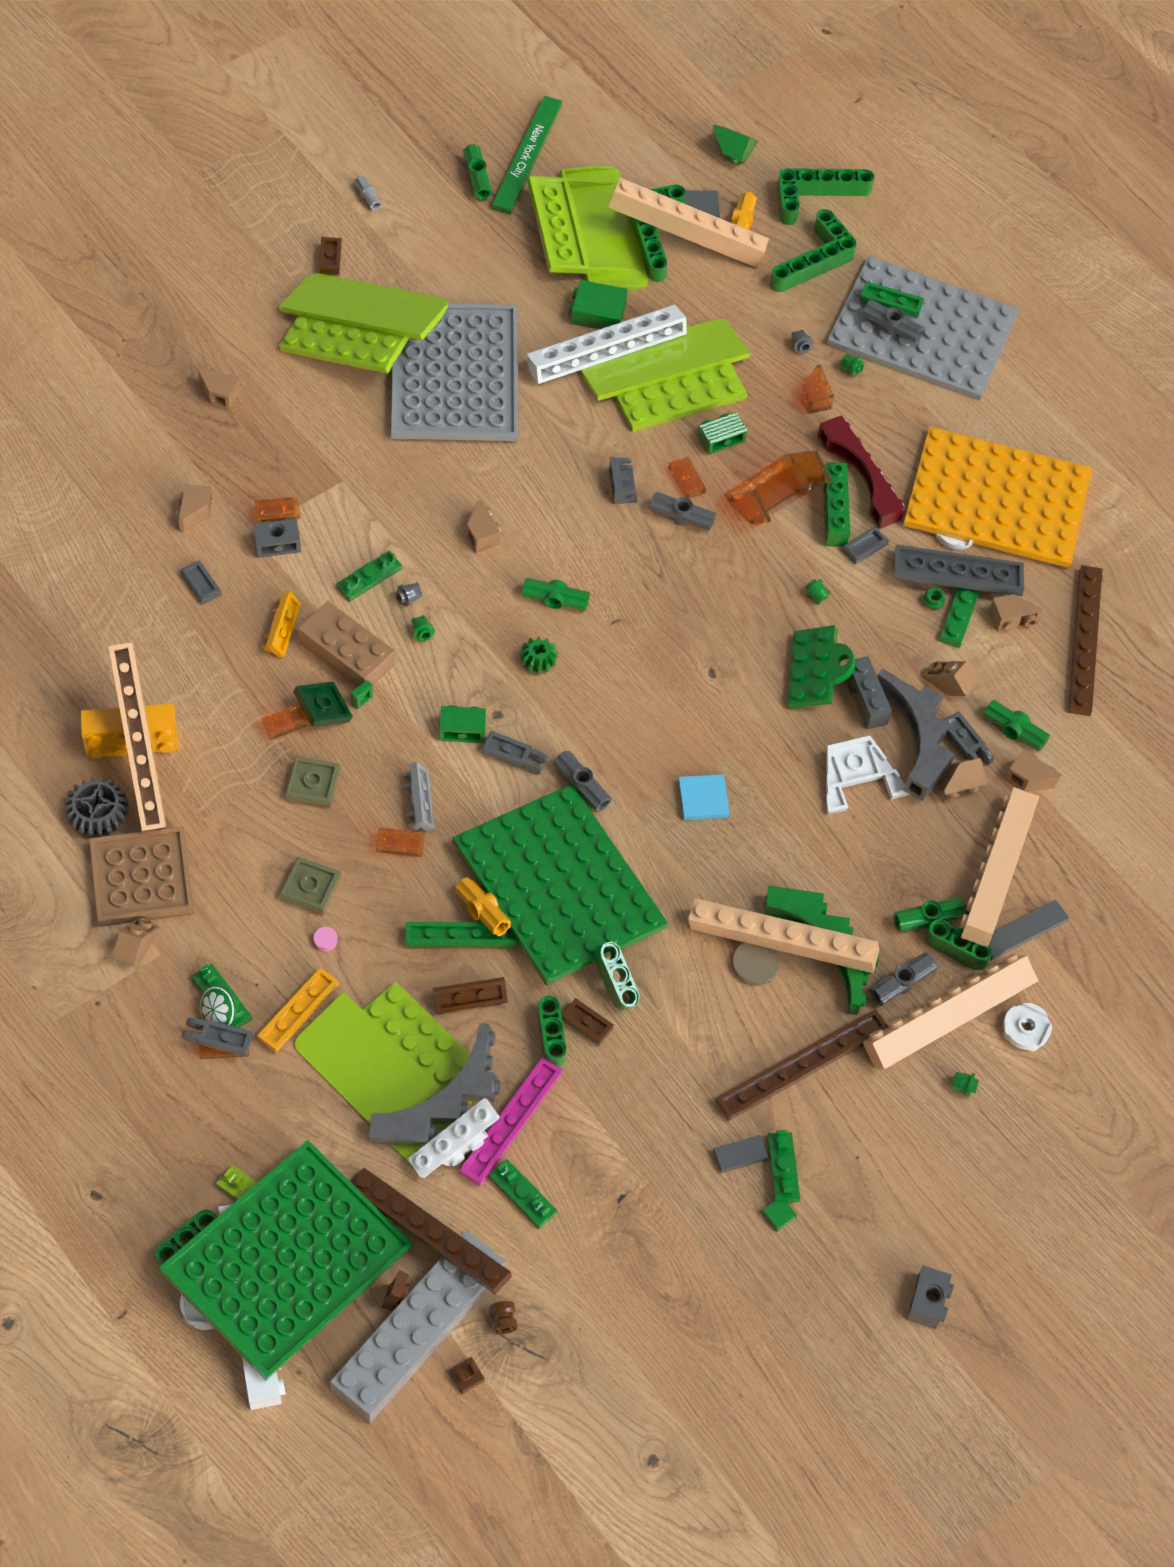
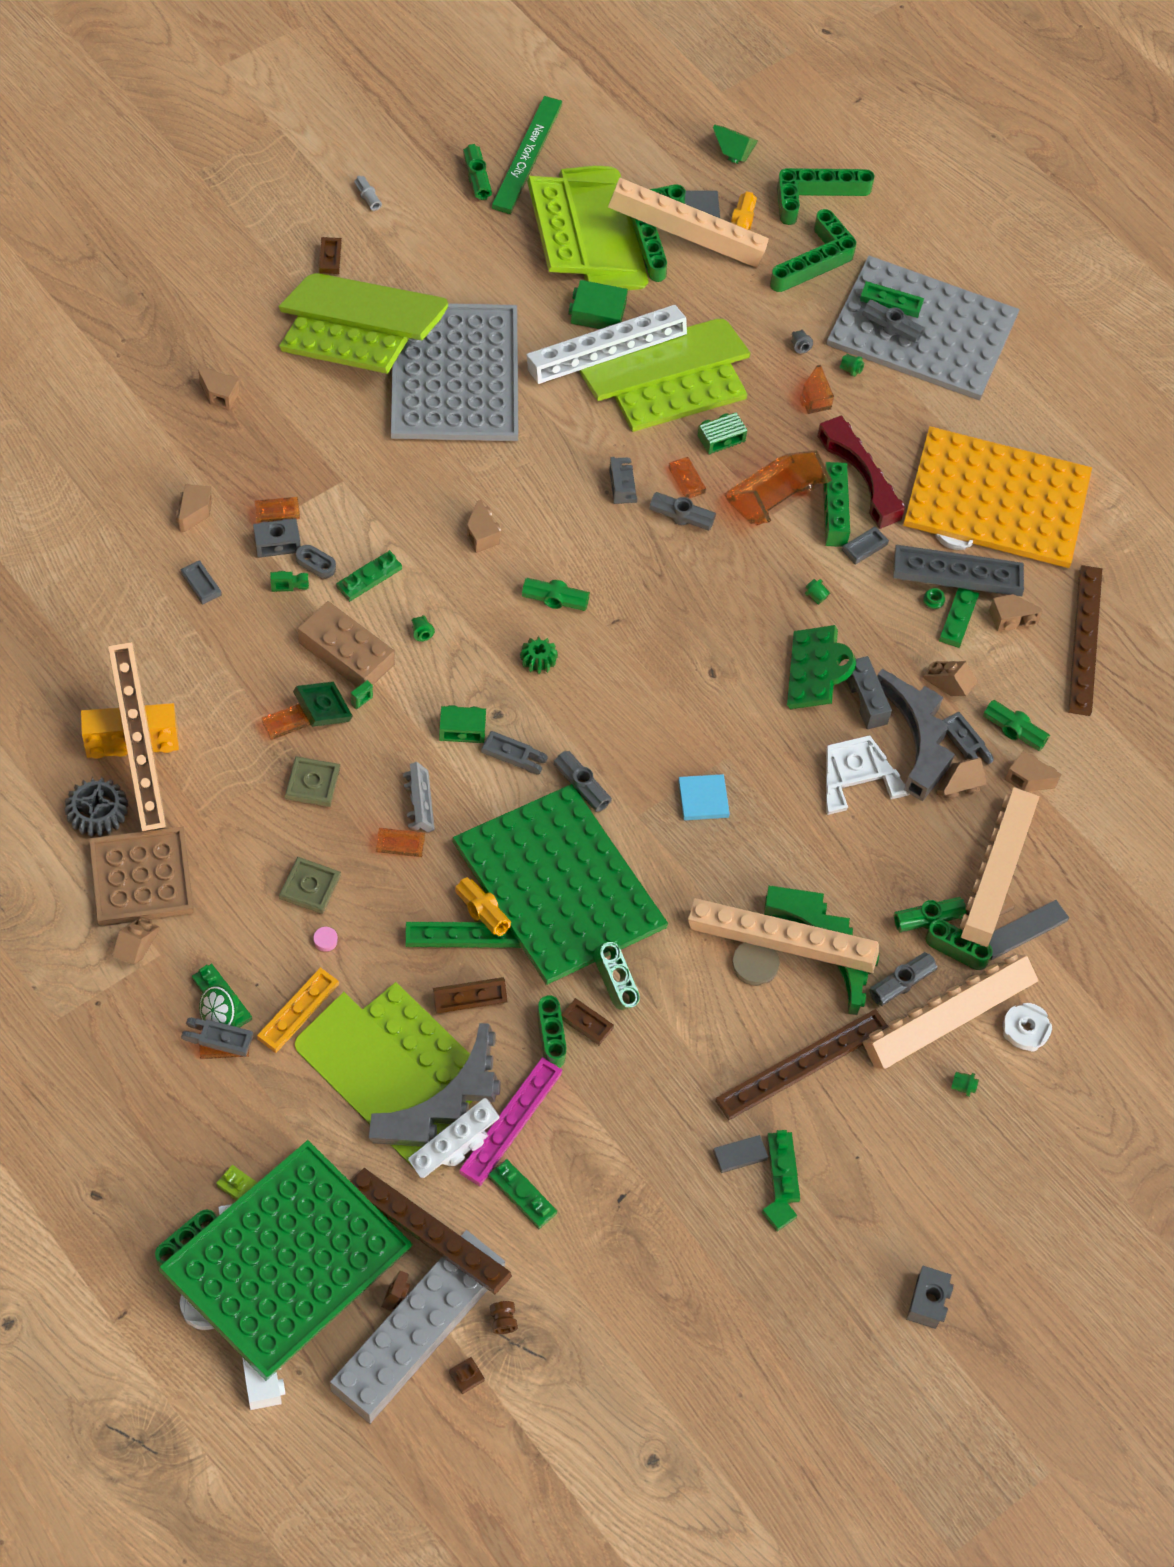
light orange plate [261,590,301,658] -> none
dark grey hose [396,582,423,606] -> none
none -> green plate [270,571,309,592]
none -> dark grey plate [296,545,336,578]

